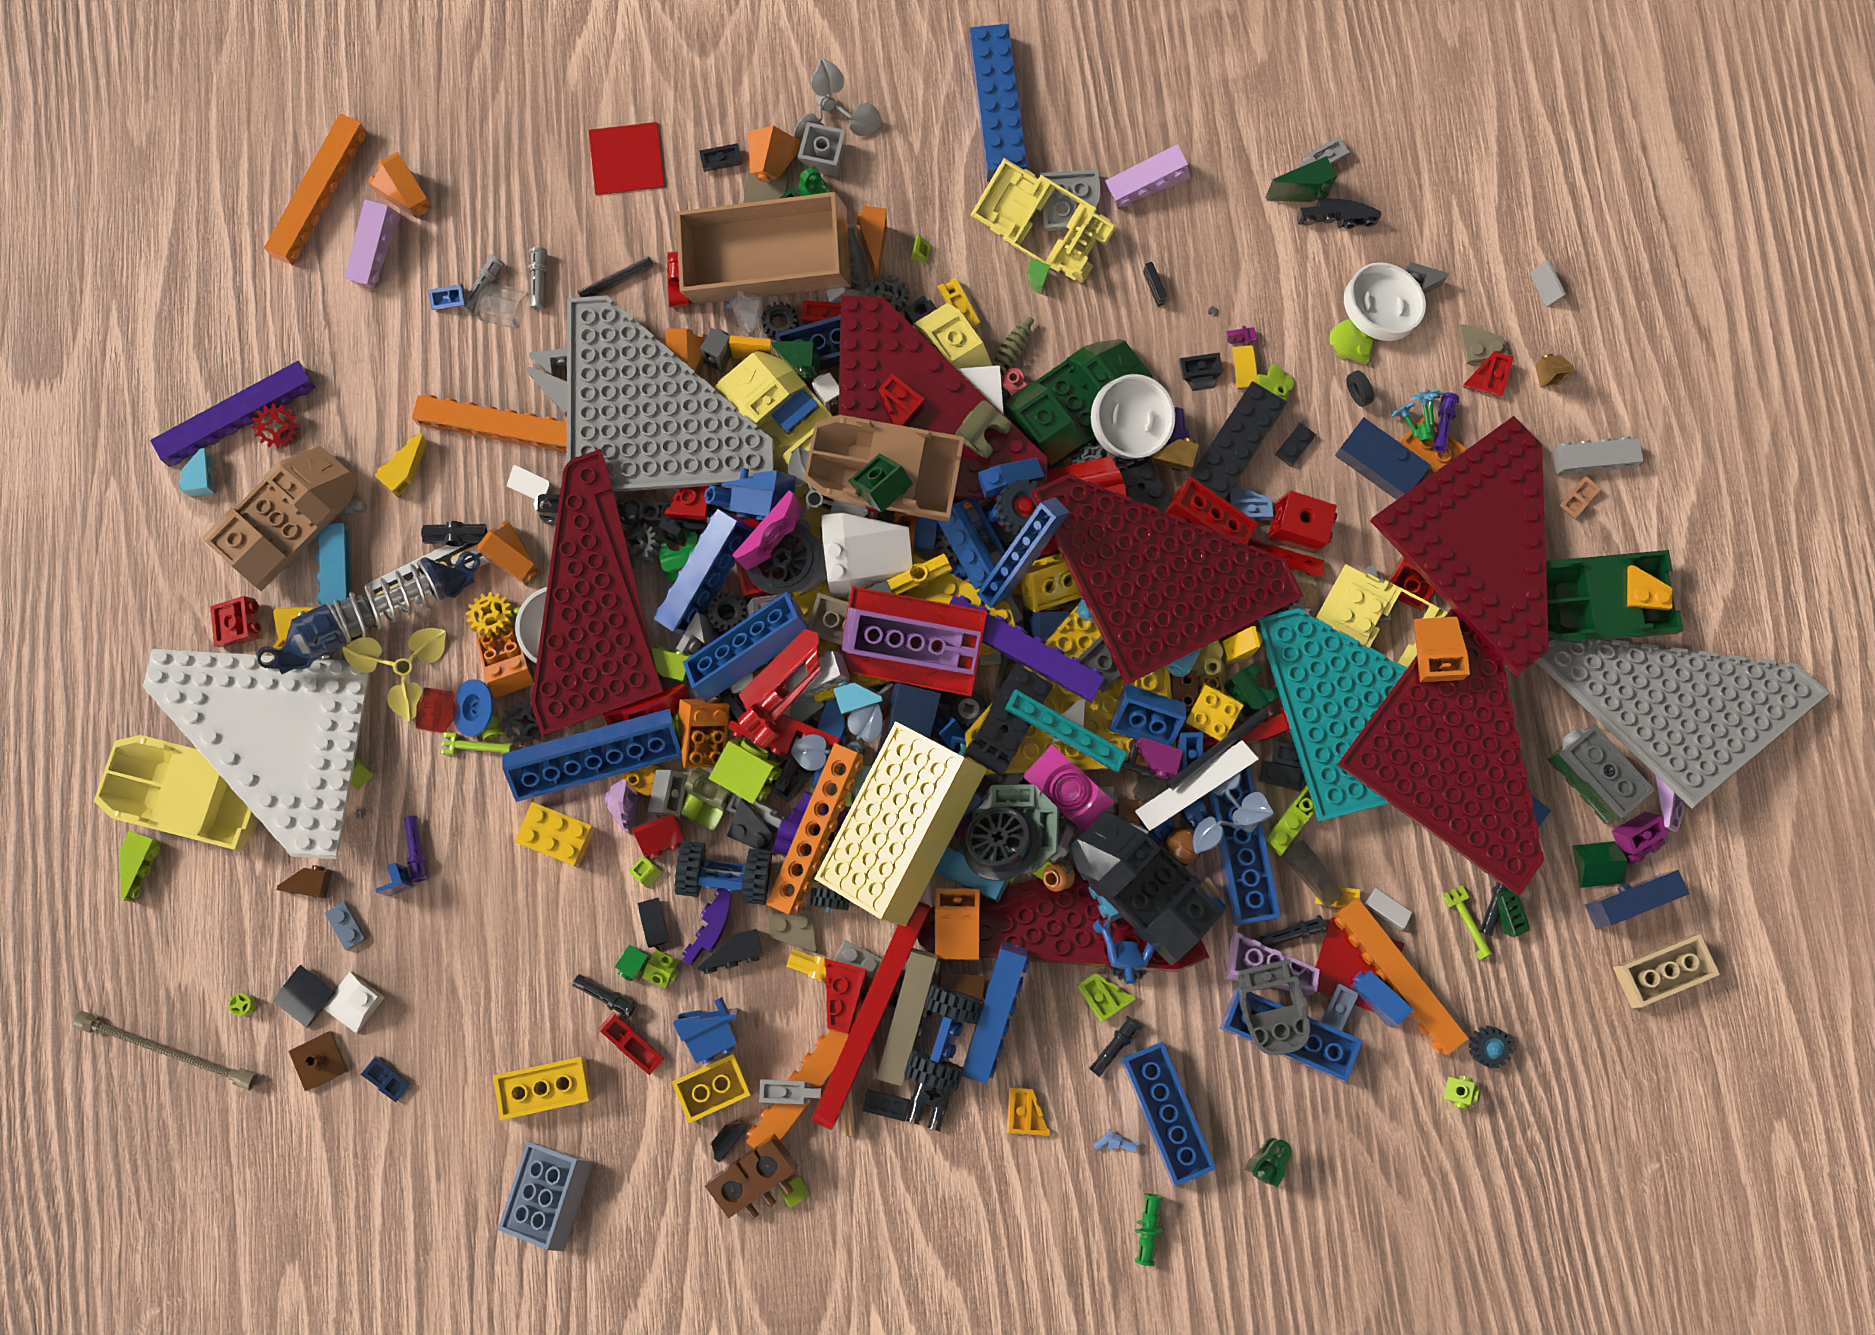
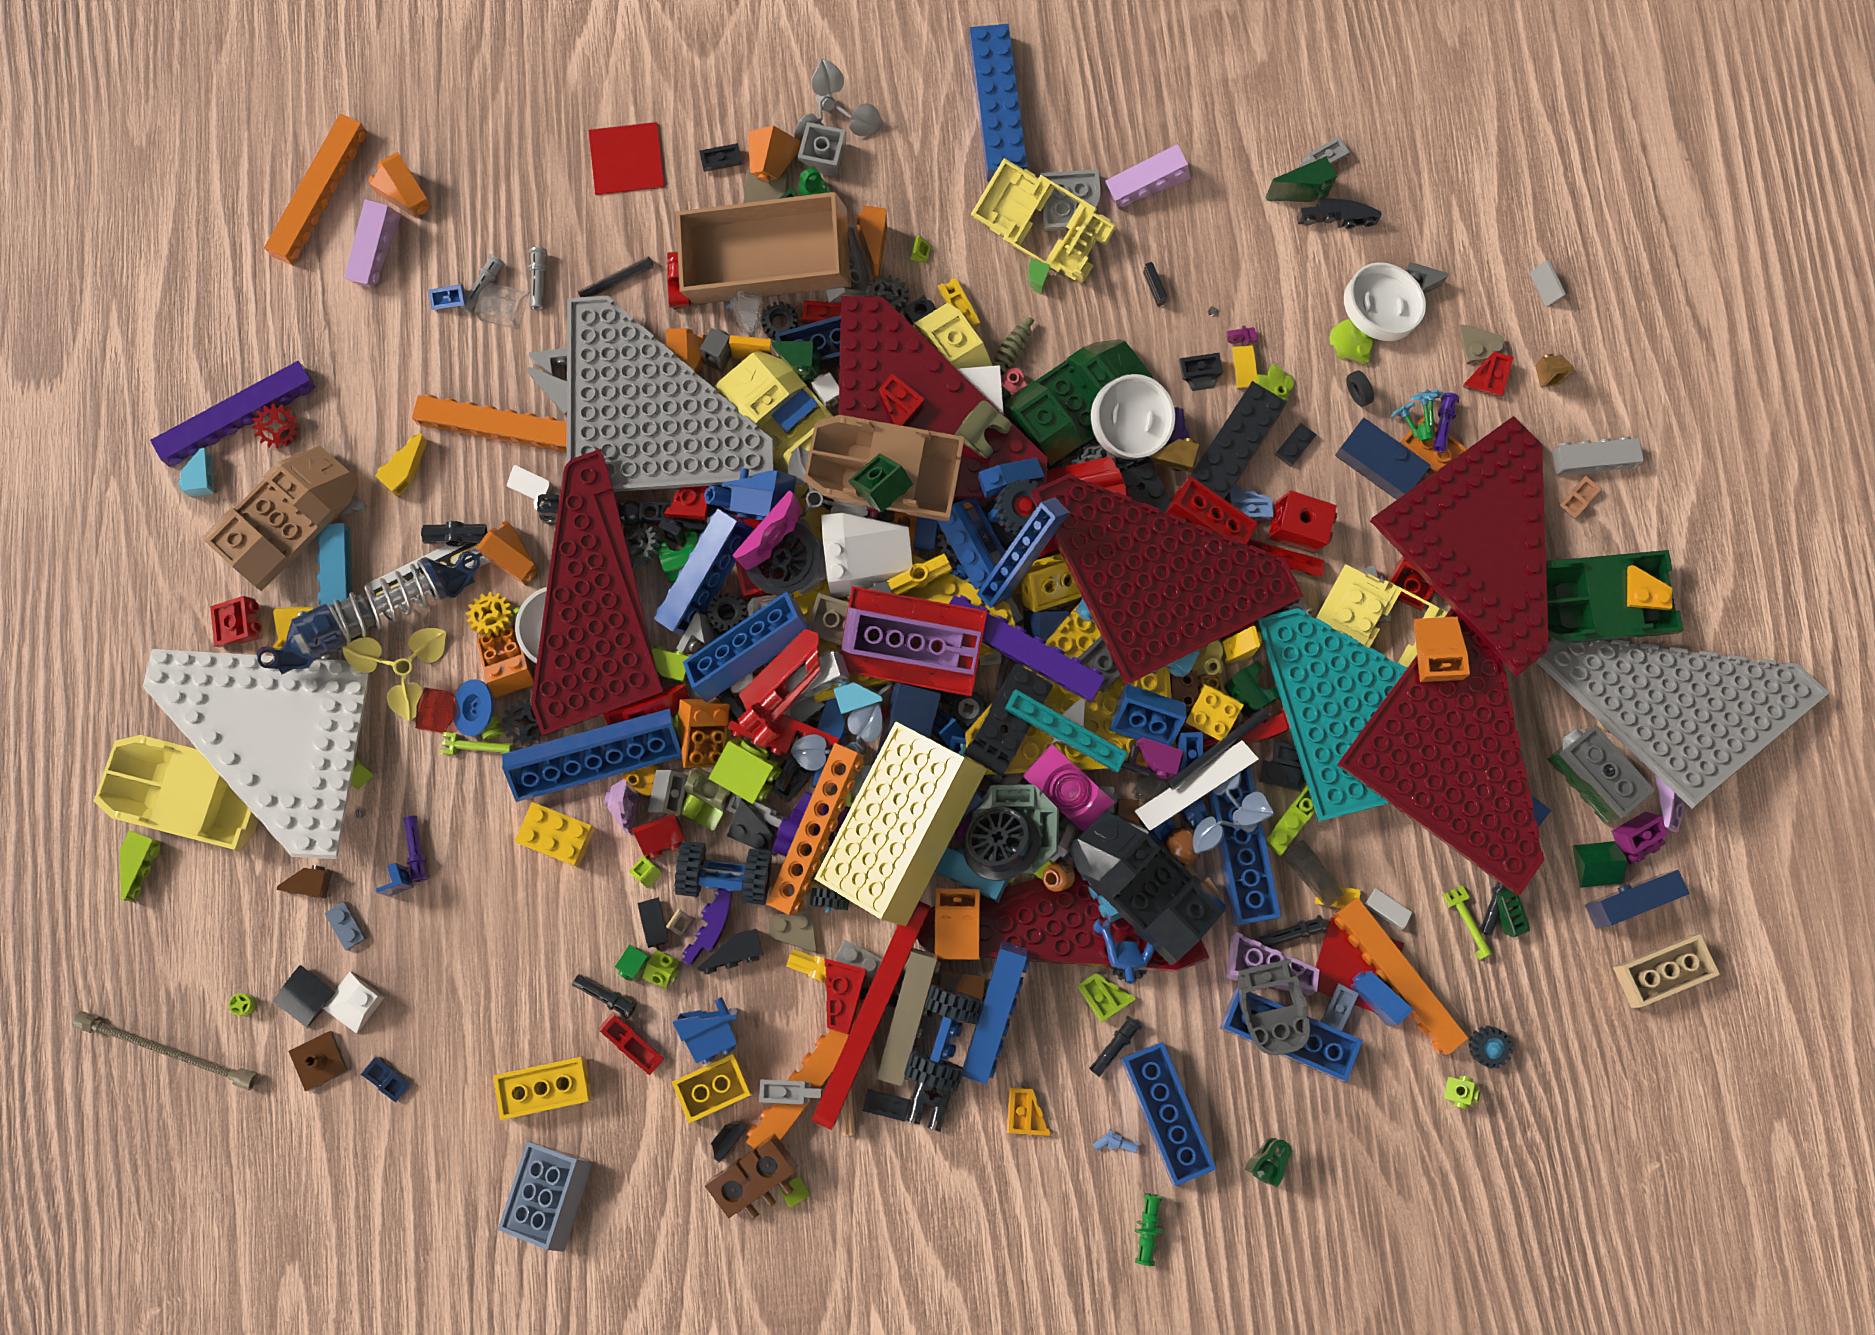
none -> tan slope [666,909,693,937]

